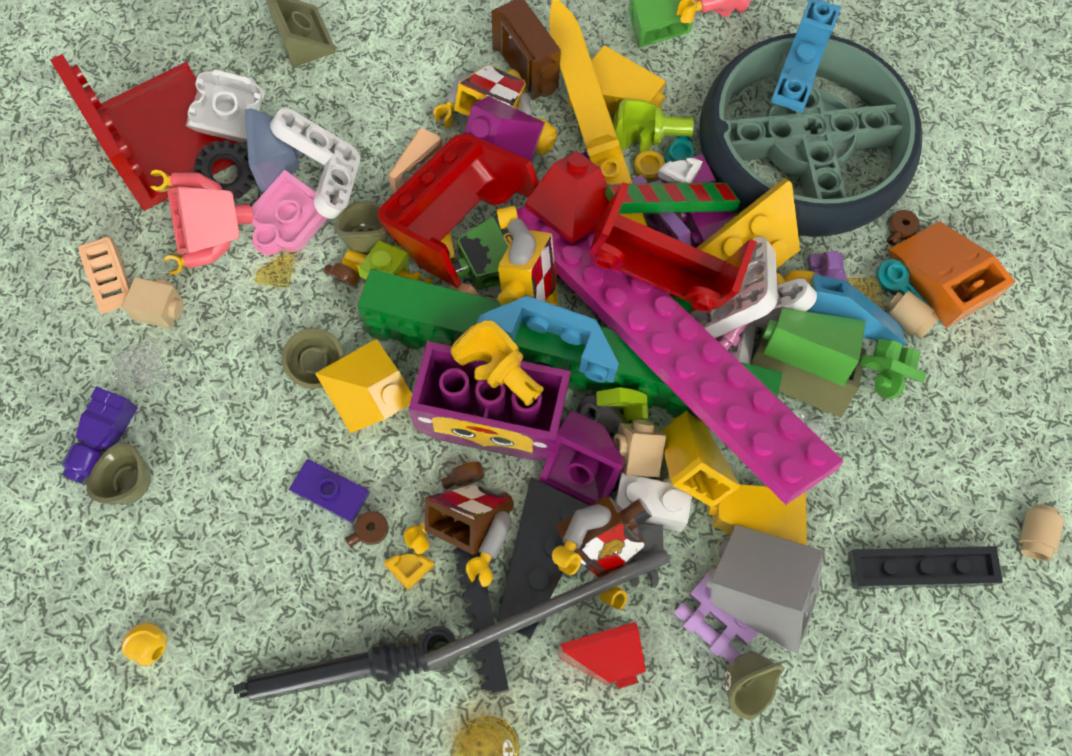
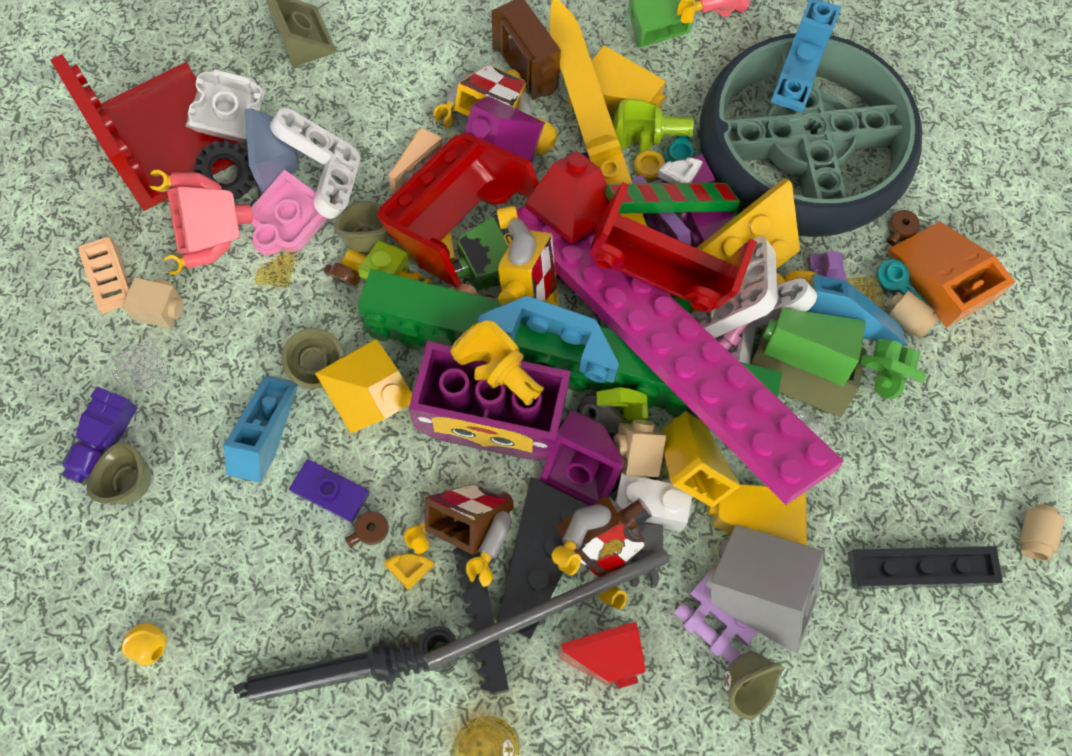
reddish brown piece [441,462,485,489] -> none
none -> dark azure slope [223,375,298,483]

